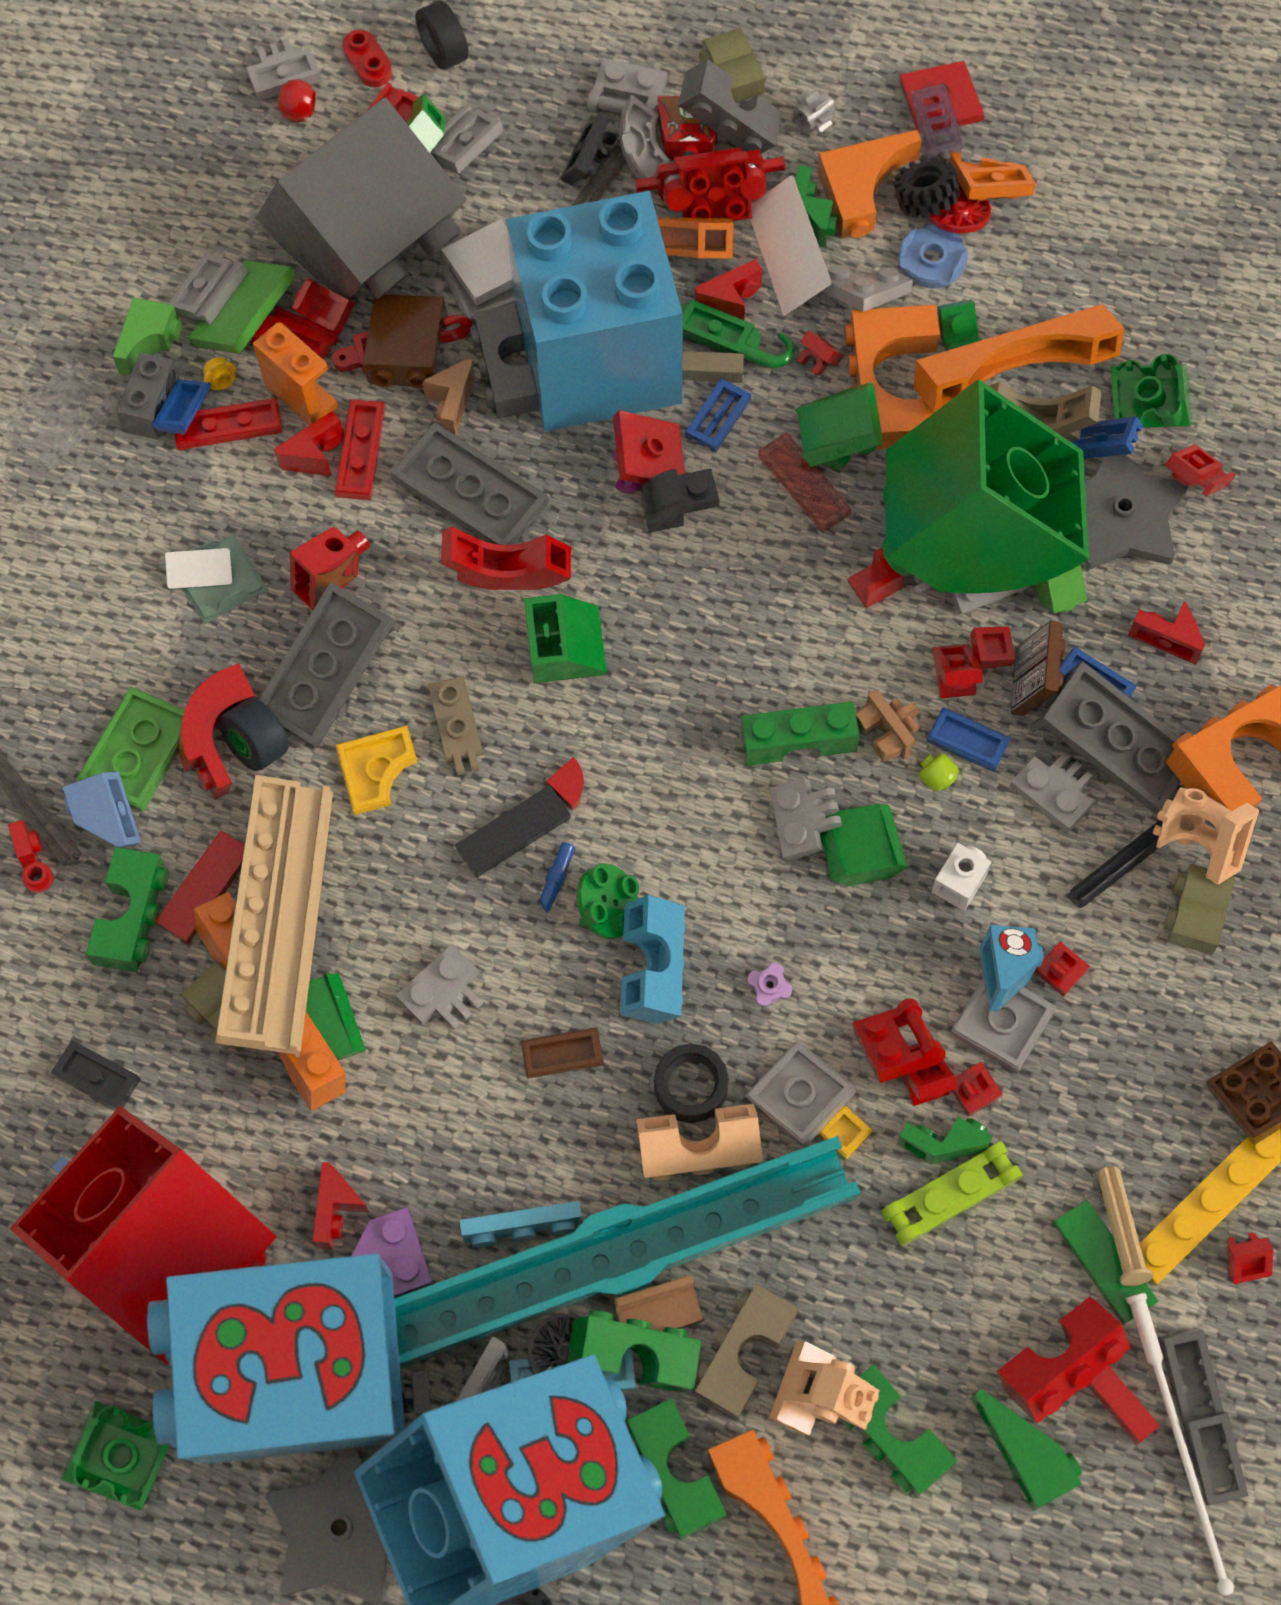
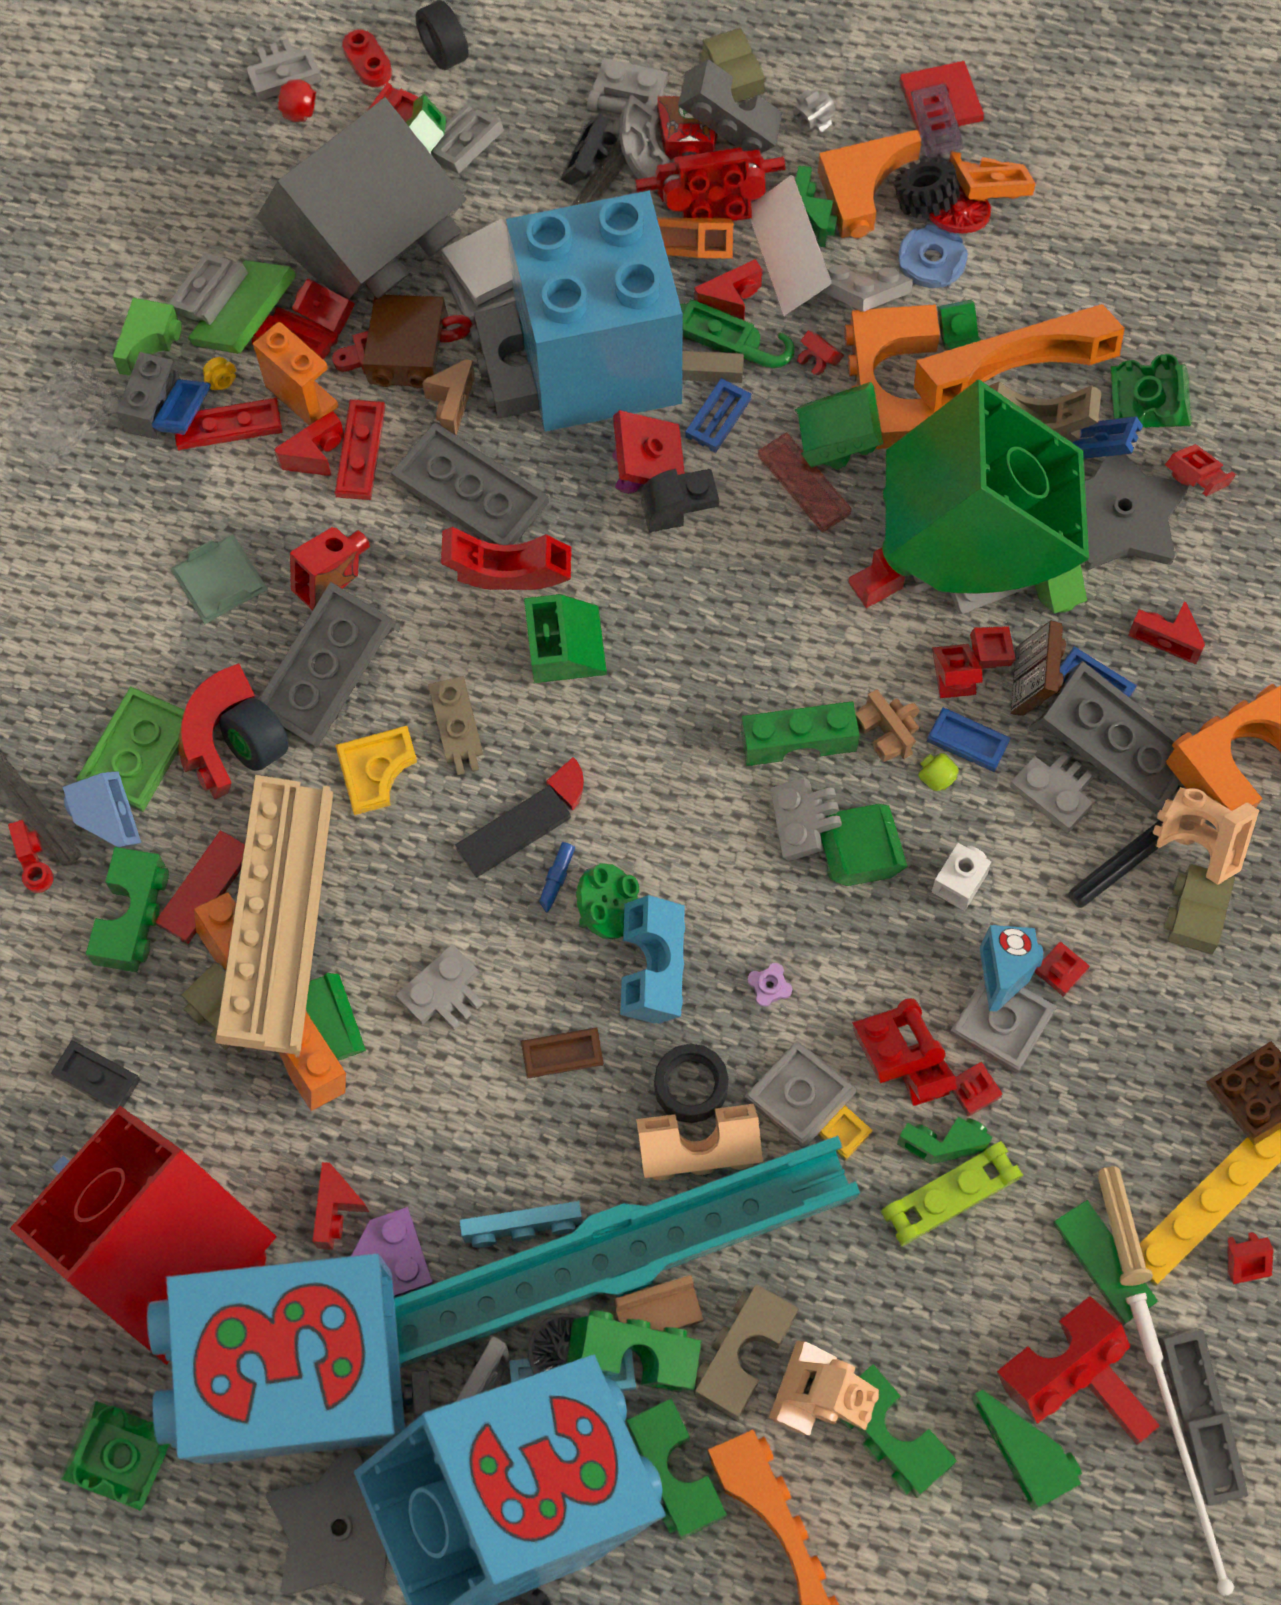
white sticker [165,548,232,589] -> none

